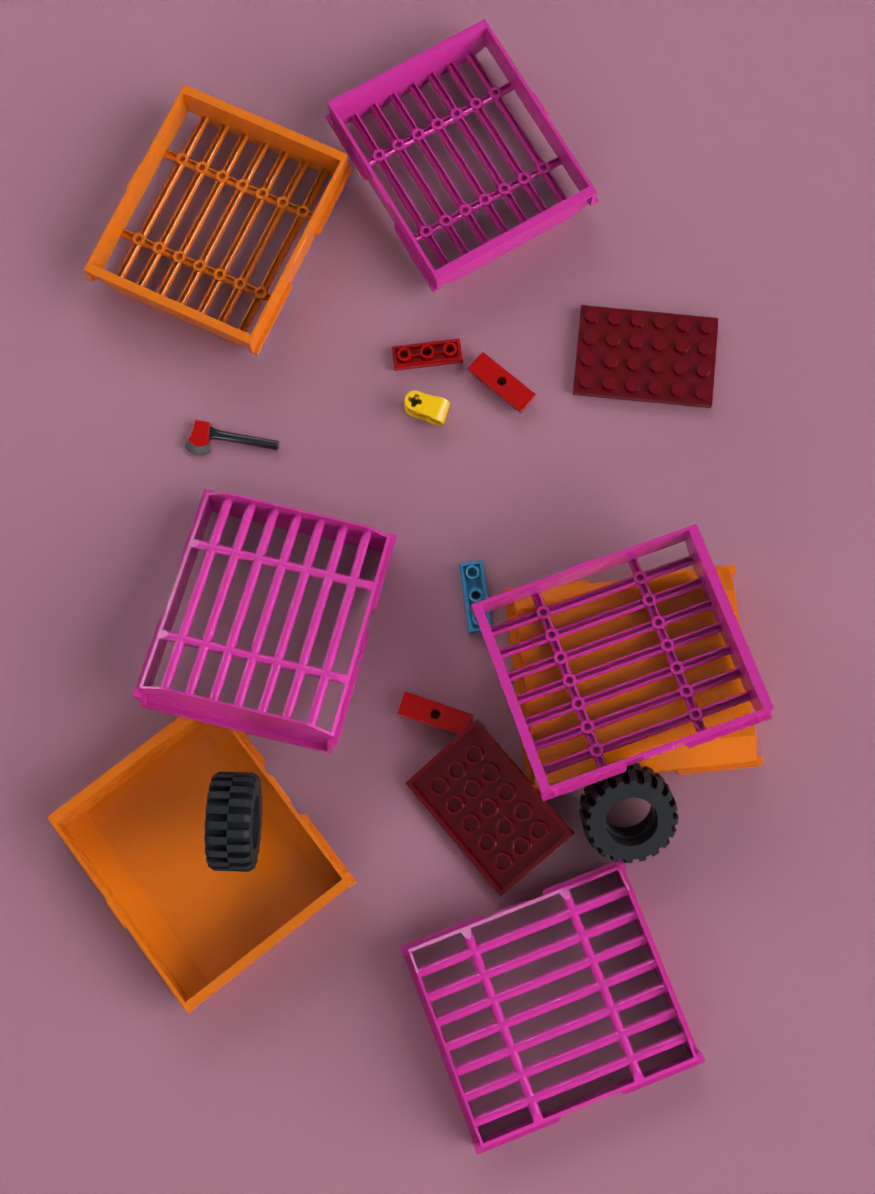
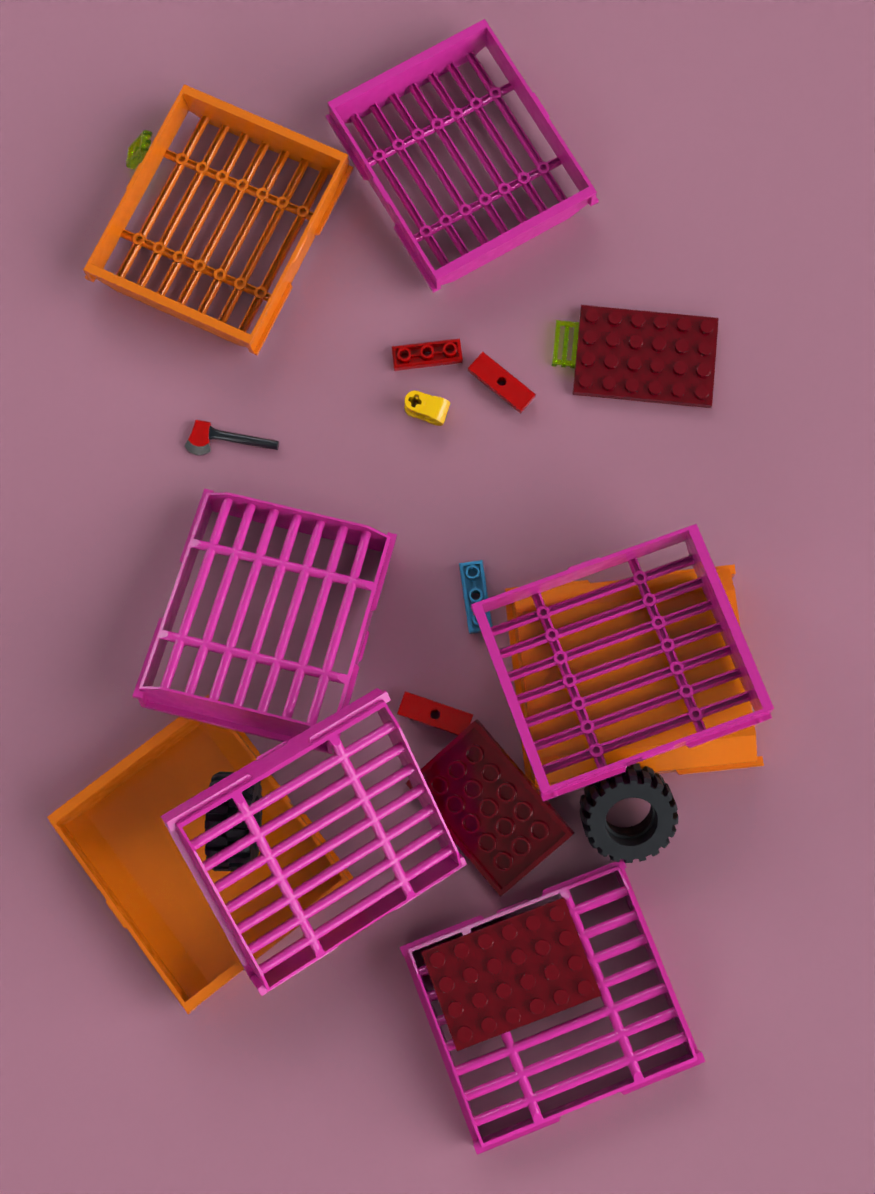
none -> clear neon green tile [126,130,152,170]
none -> dark pink bar [160,688,467,996]
none -> dark red plate [421,897,602,1051]
none -> clear neon green tile [552,320,579,368]

